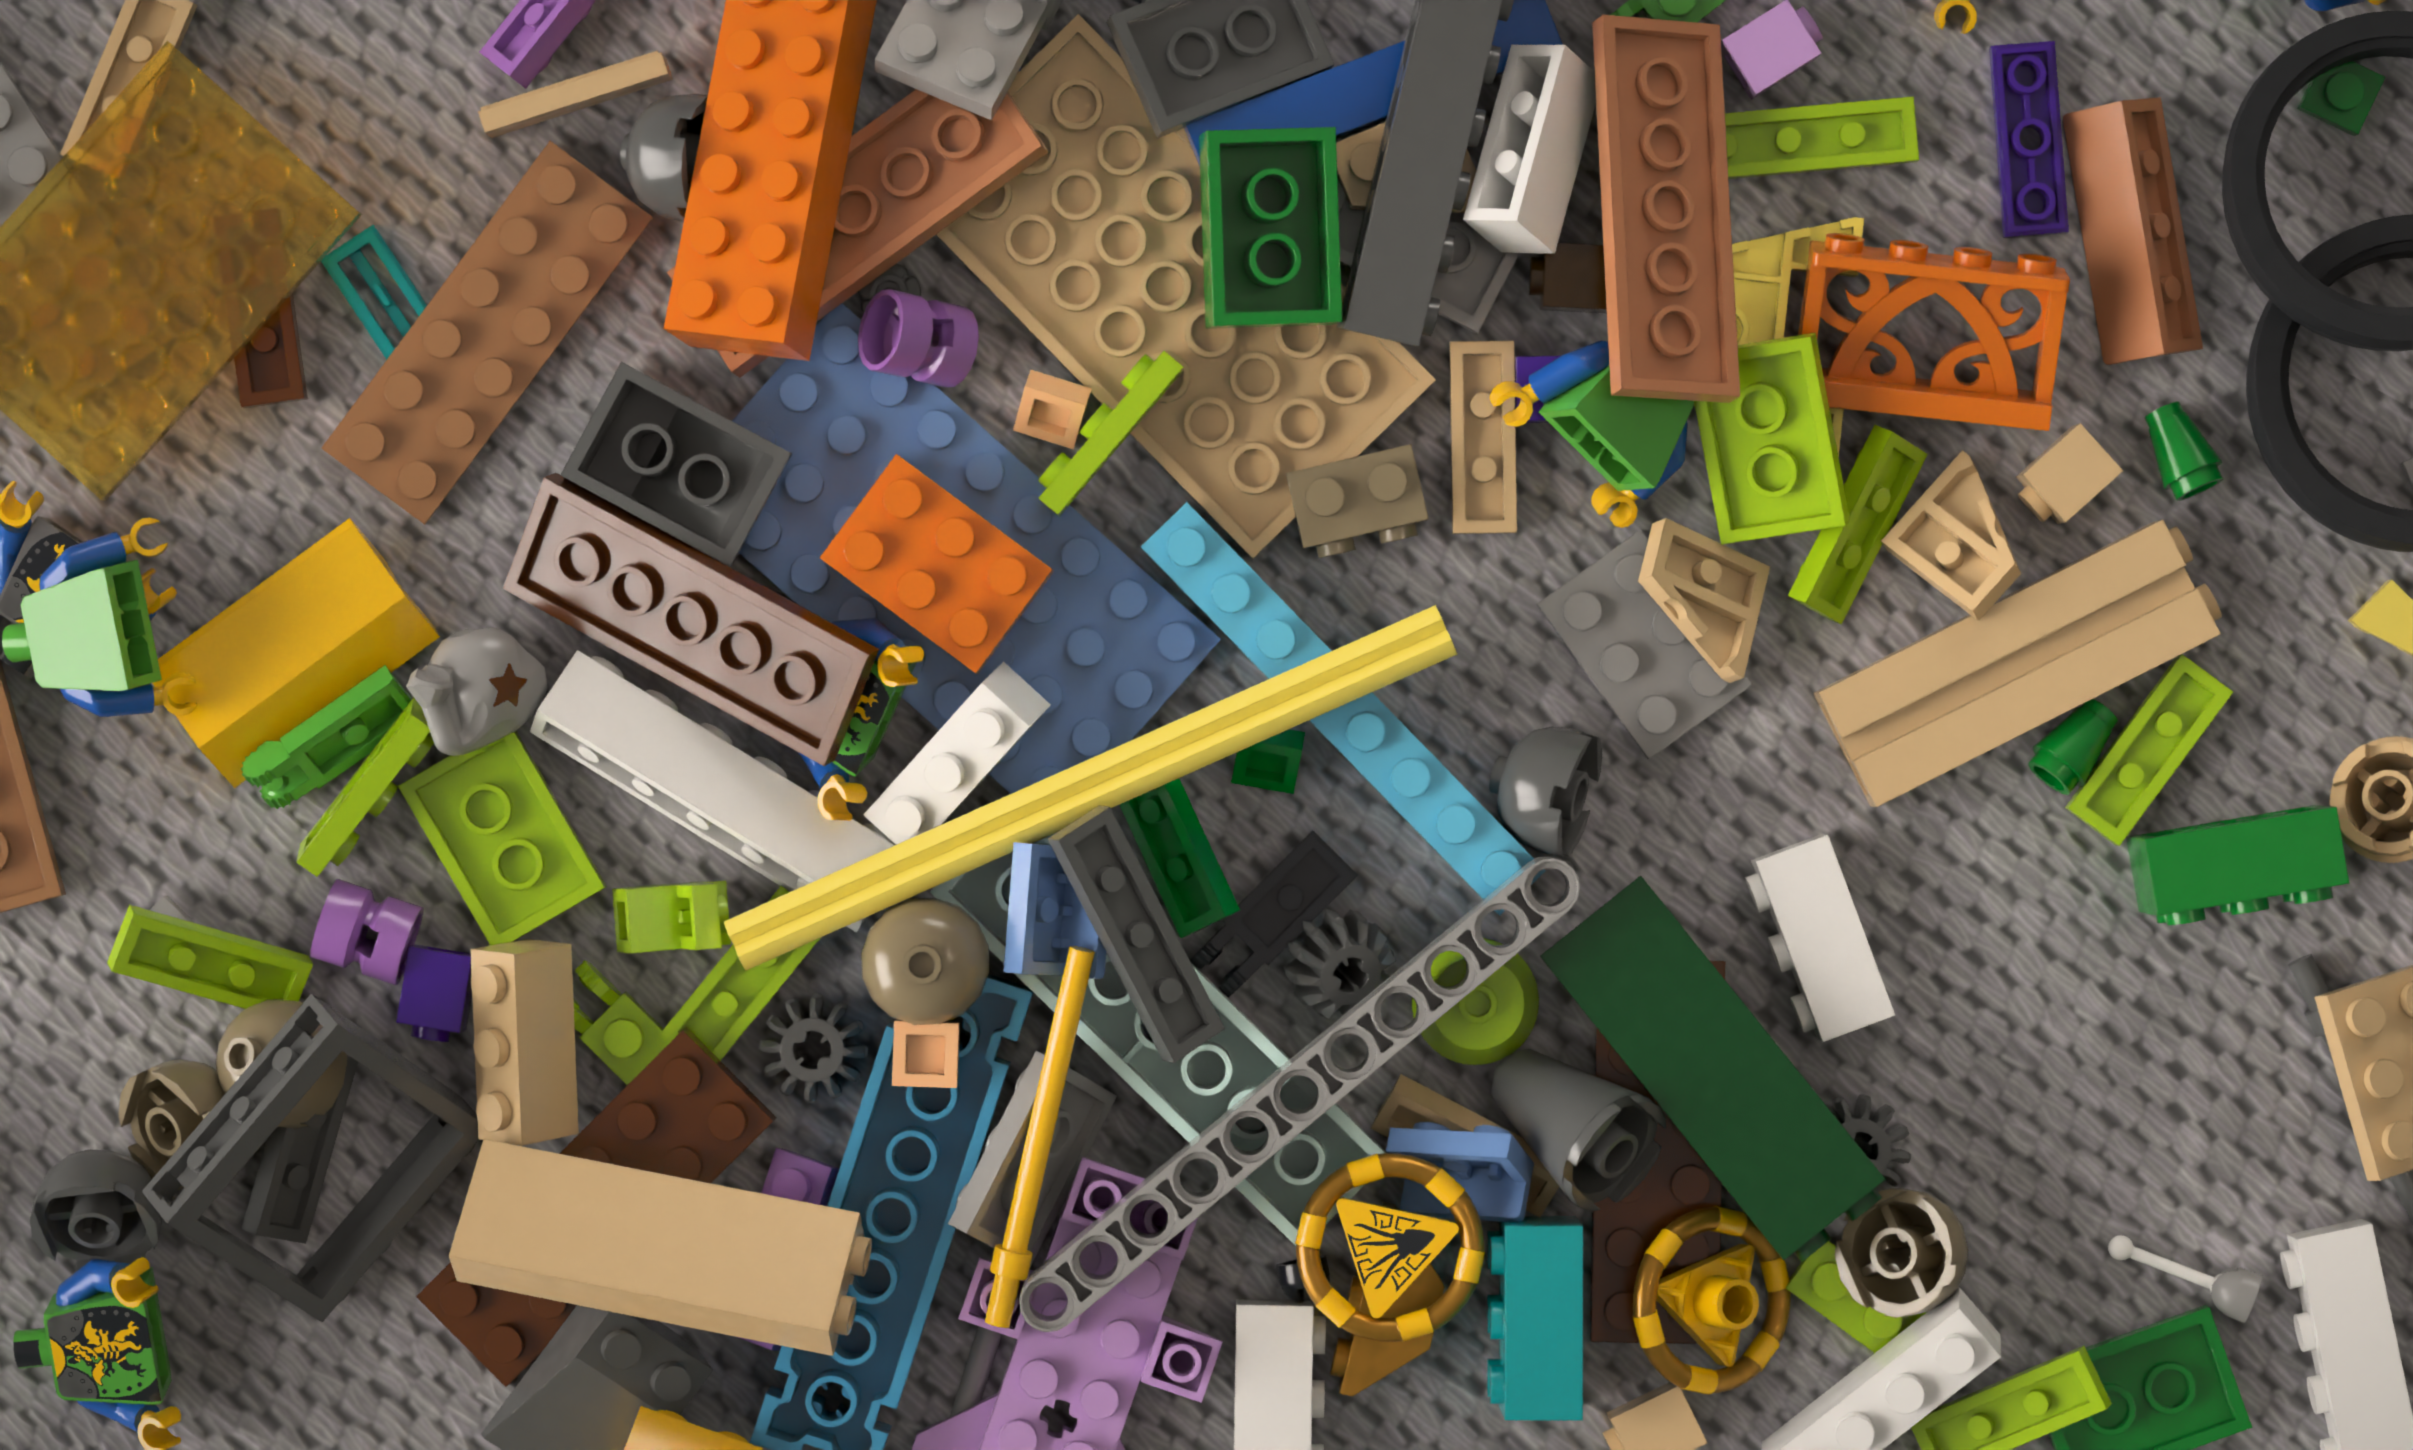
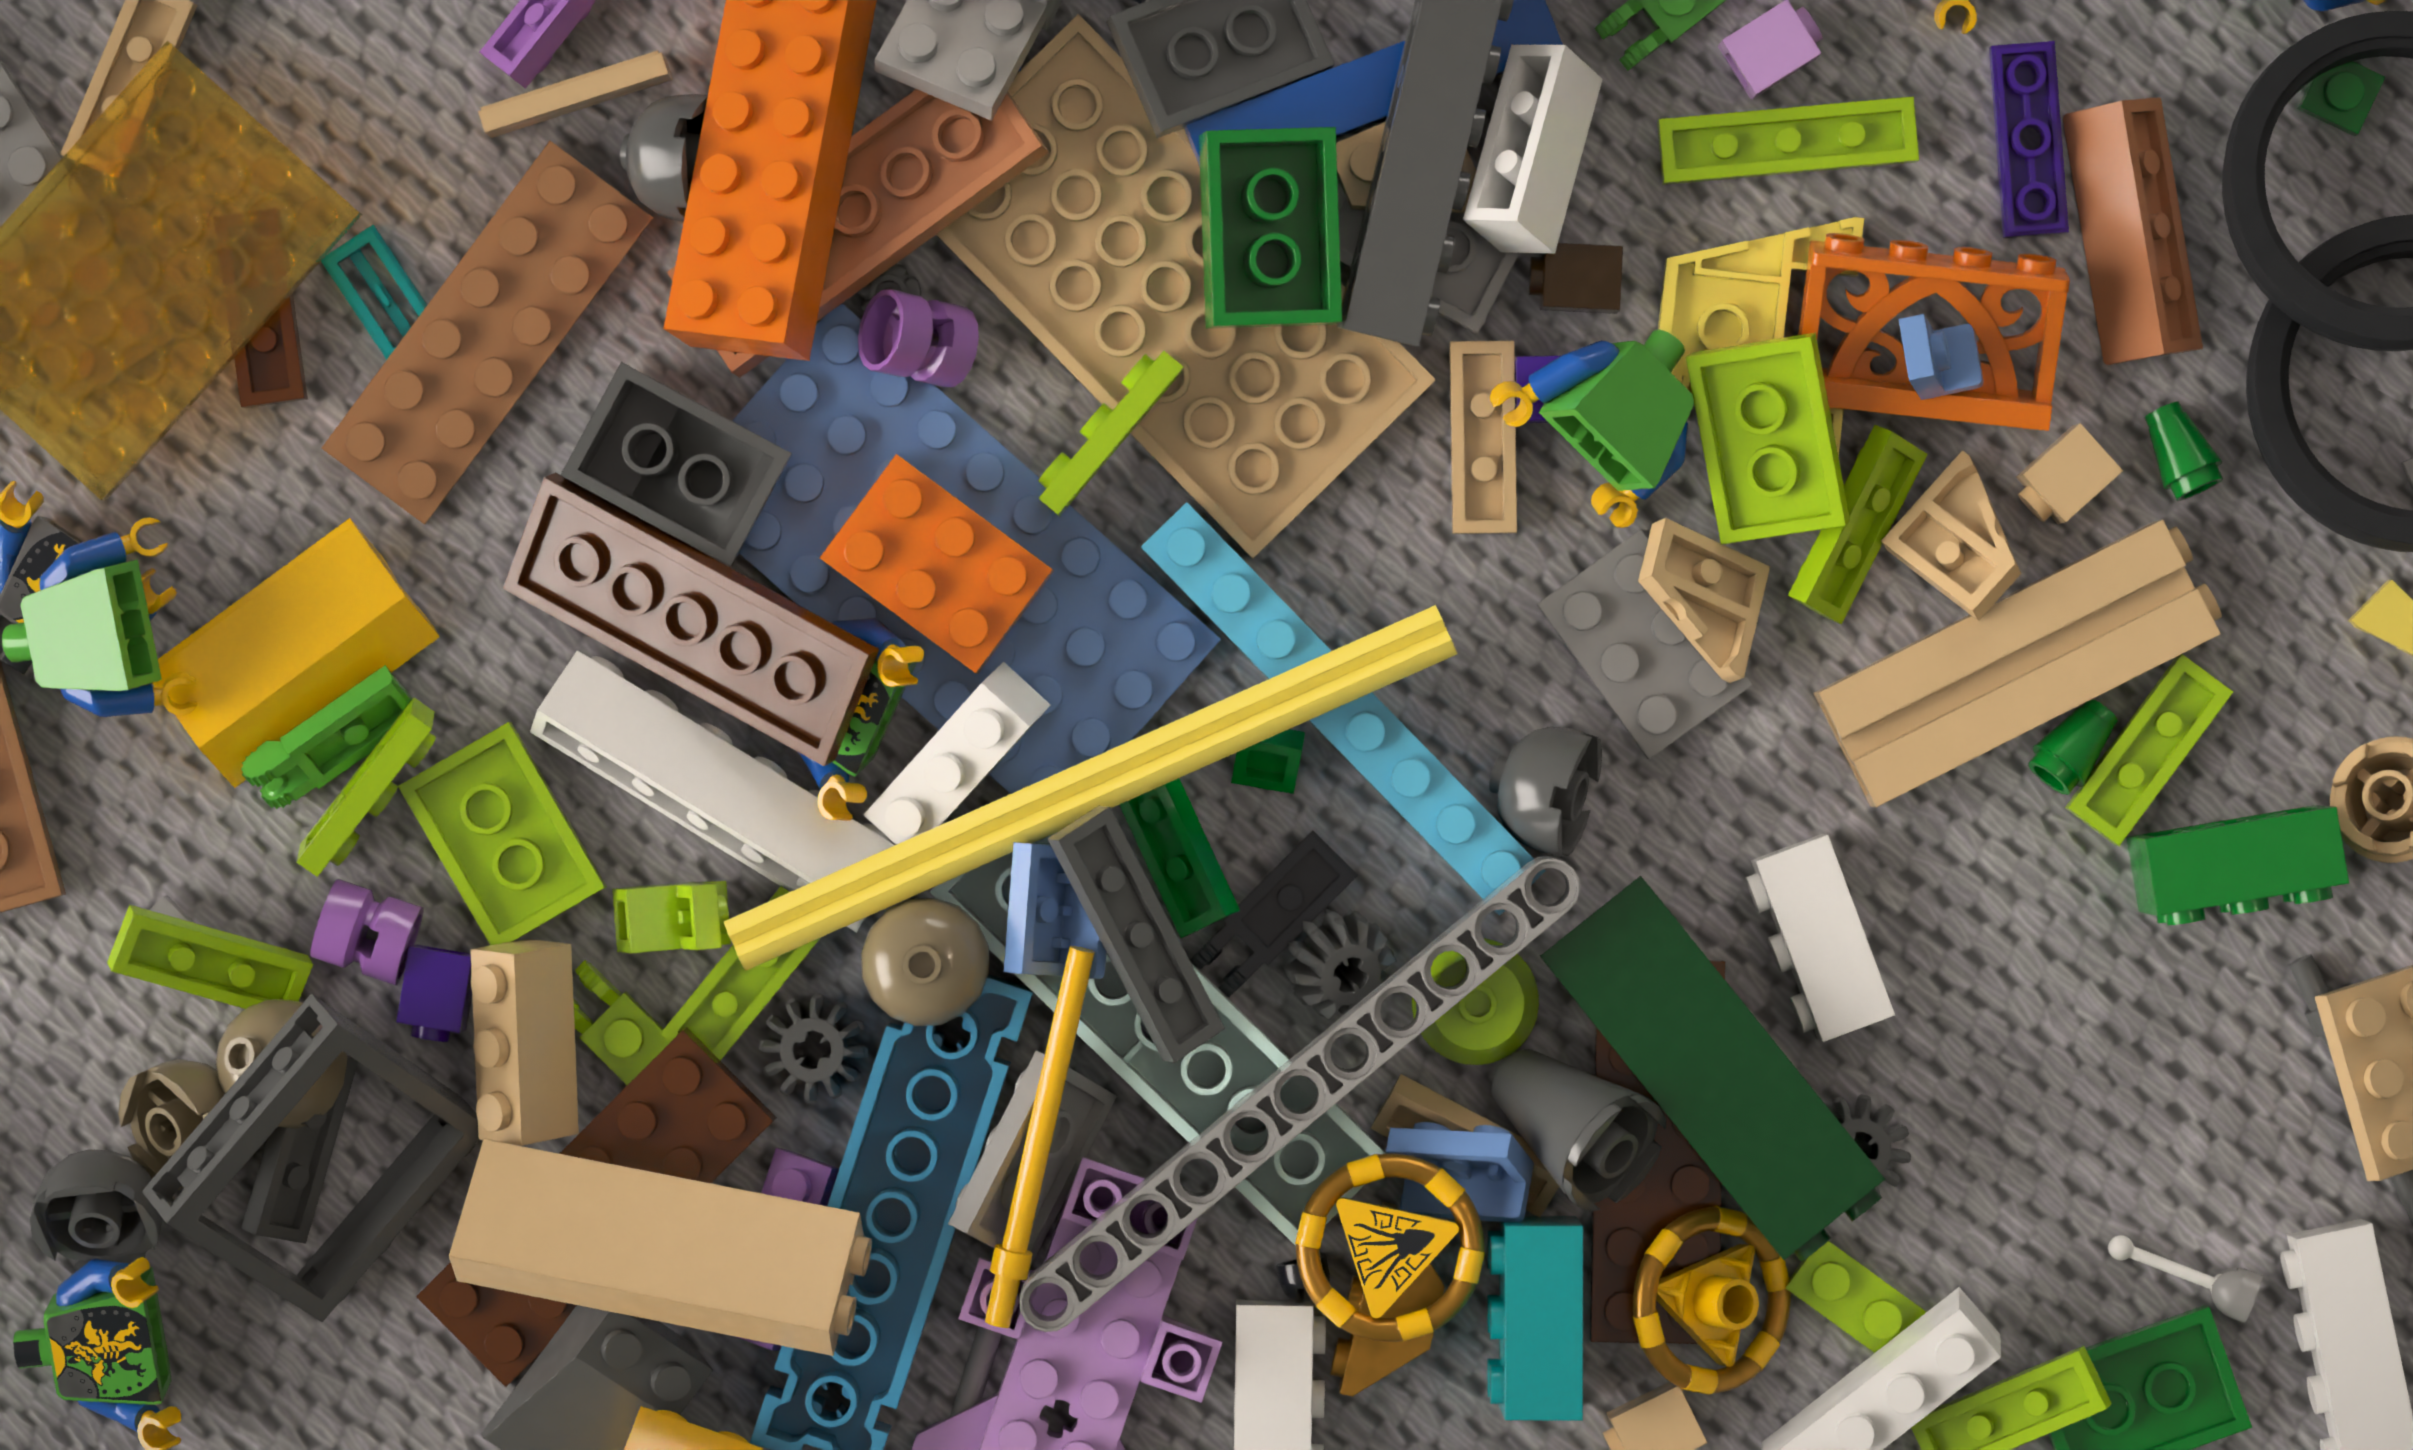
light grey piece [406,627,548,756] -> none
light nougat plate [892,1020,960,1088] -> none
light nougat plate [1013,370,1092,450] -> none
dark tan bracket [1286,444,1429,559] -> none
nougat plate [1592,14,1740,403] -> none
dark tan cylinder [1835,1188,1968,1318] -> none
none -> medium blue bracket [1898,314,1984,400]

